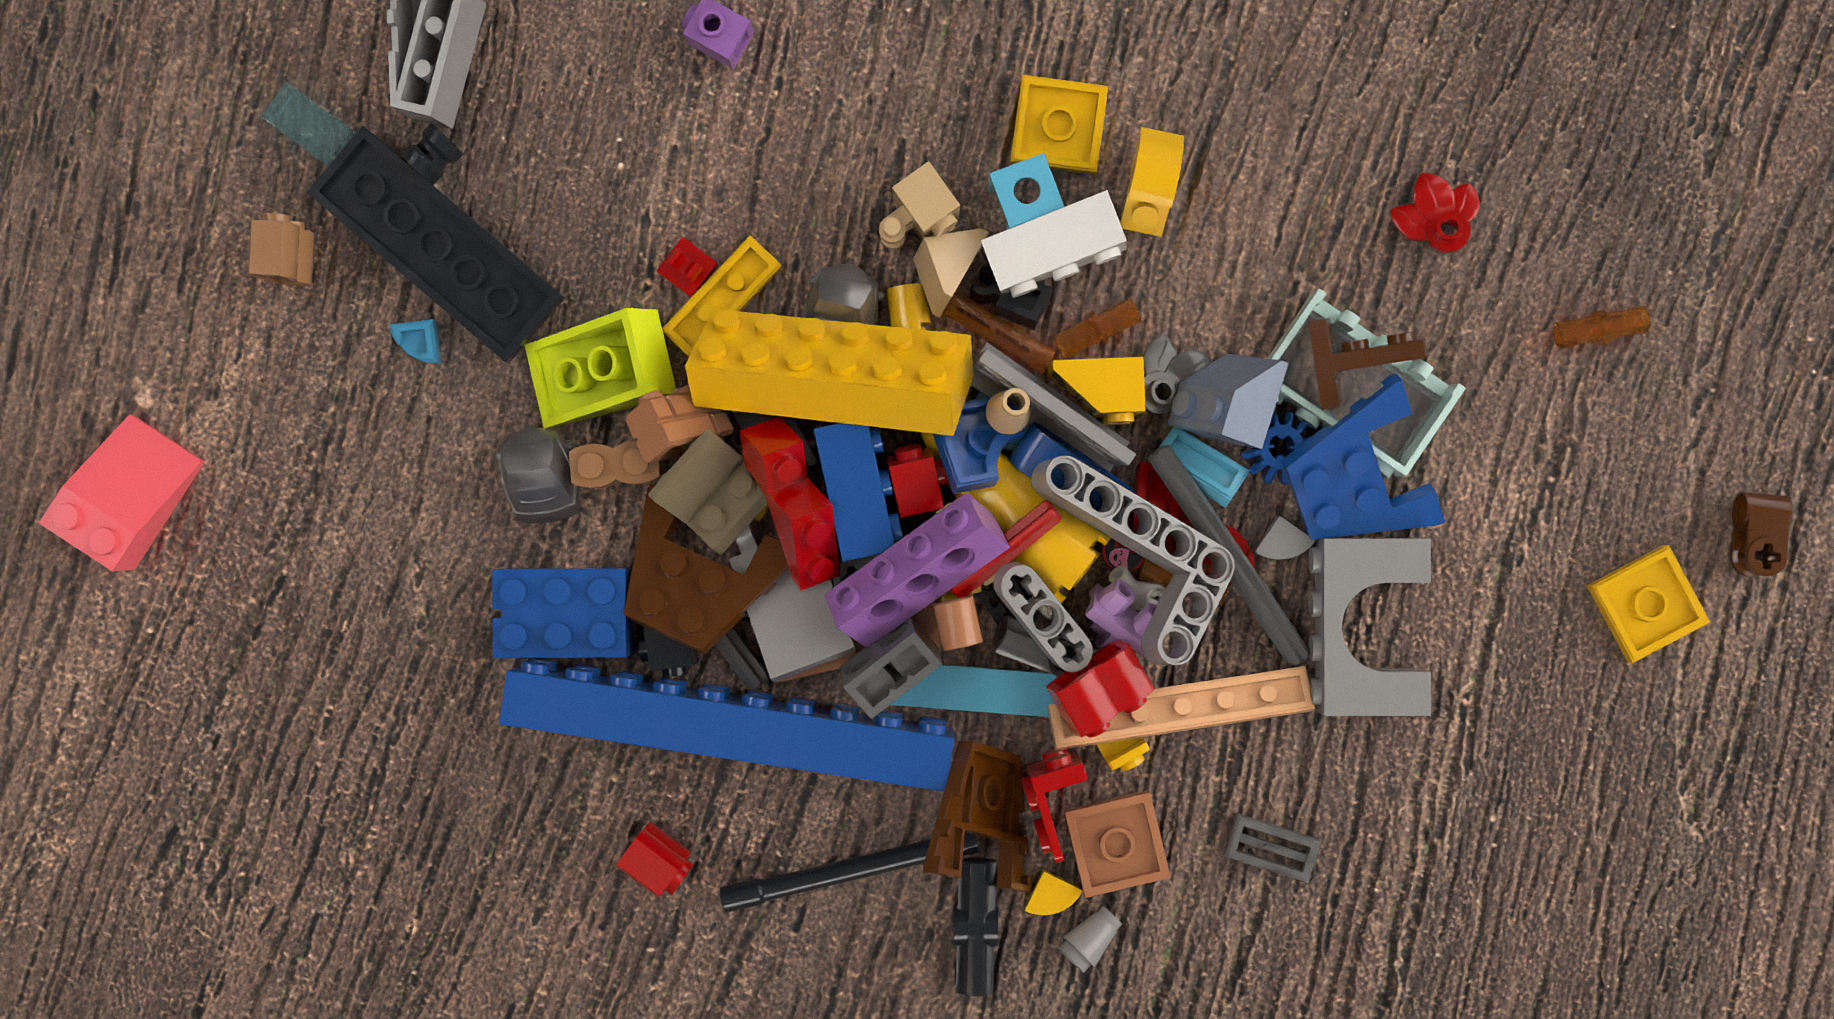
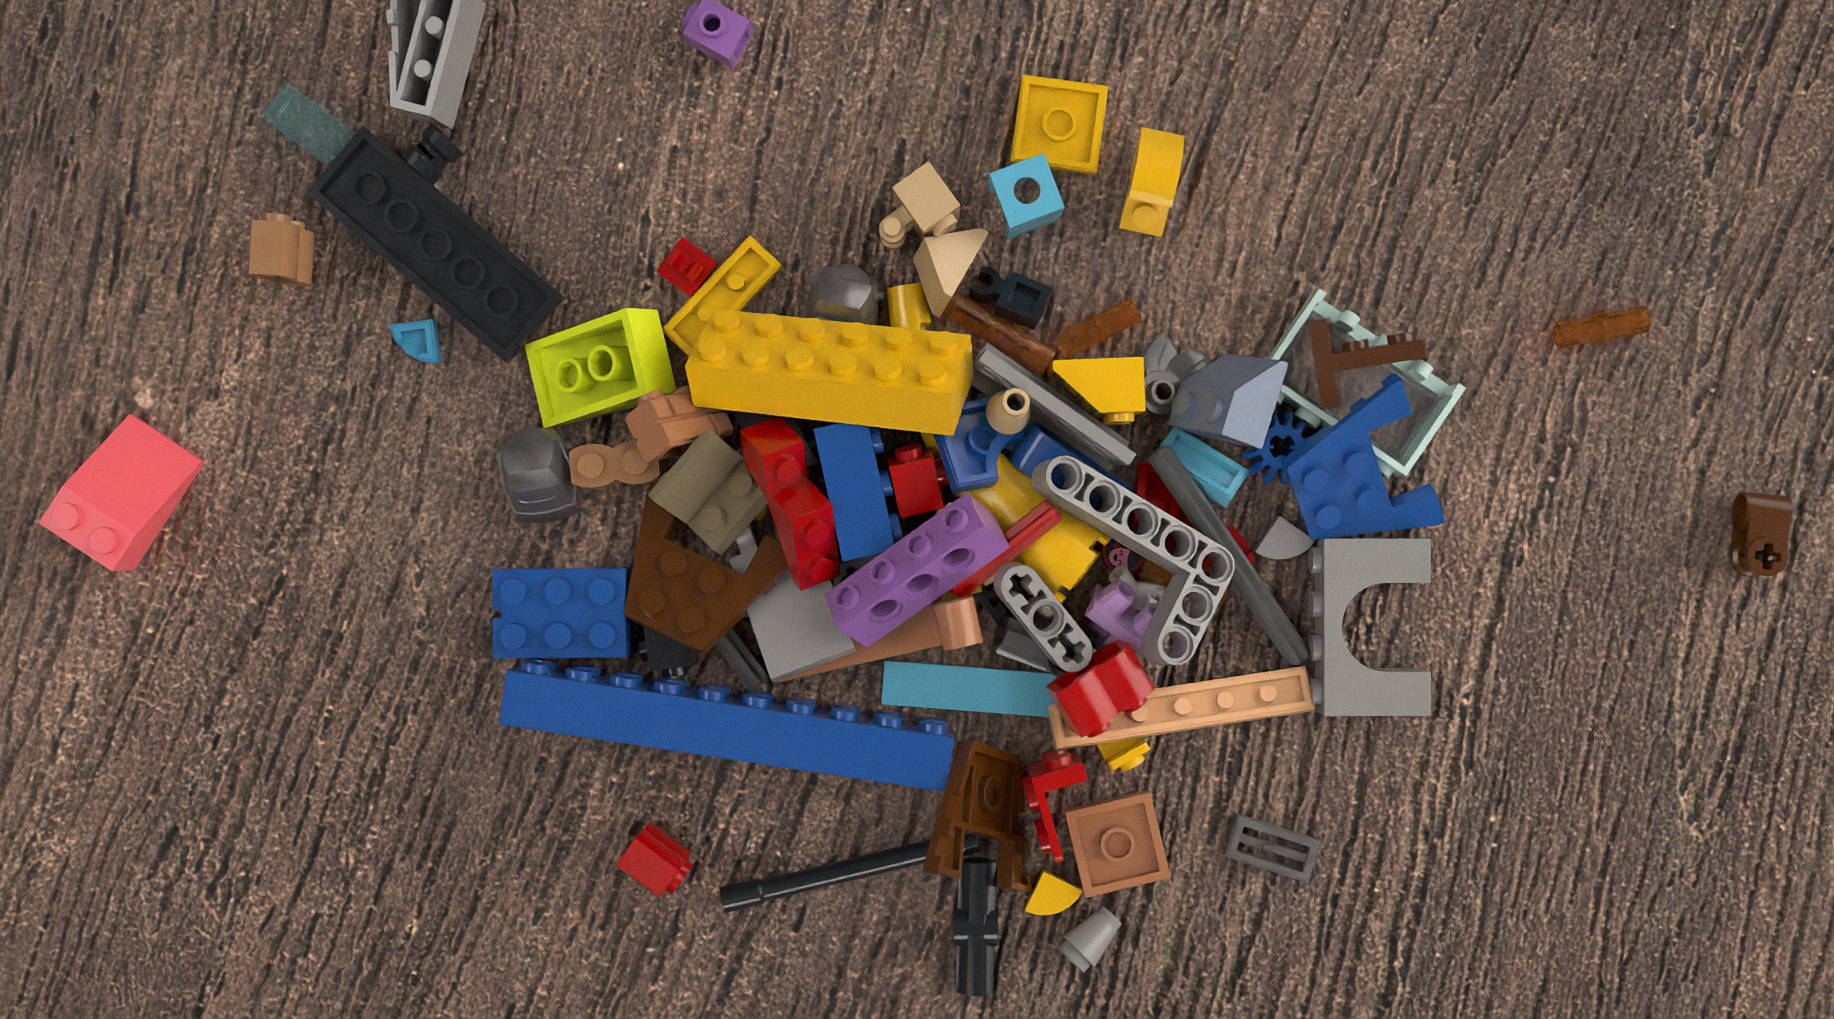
dark grey brick [840,617,942,719] -> none
white wedge [981,190,1127,298] -> none
red plate [1390,173,1479,253] -> none
yellow tile [1586,545,1710,663] -> none

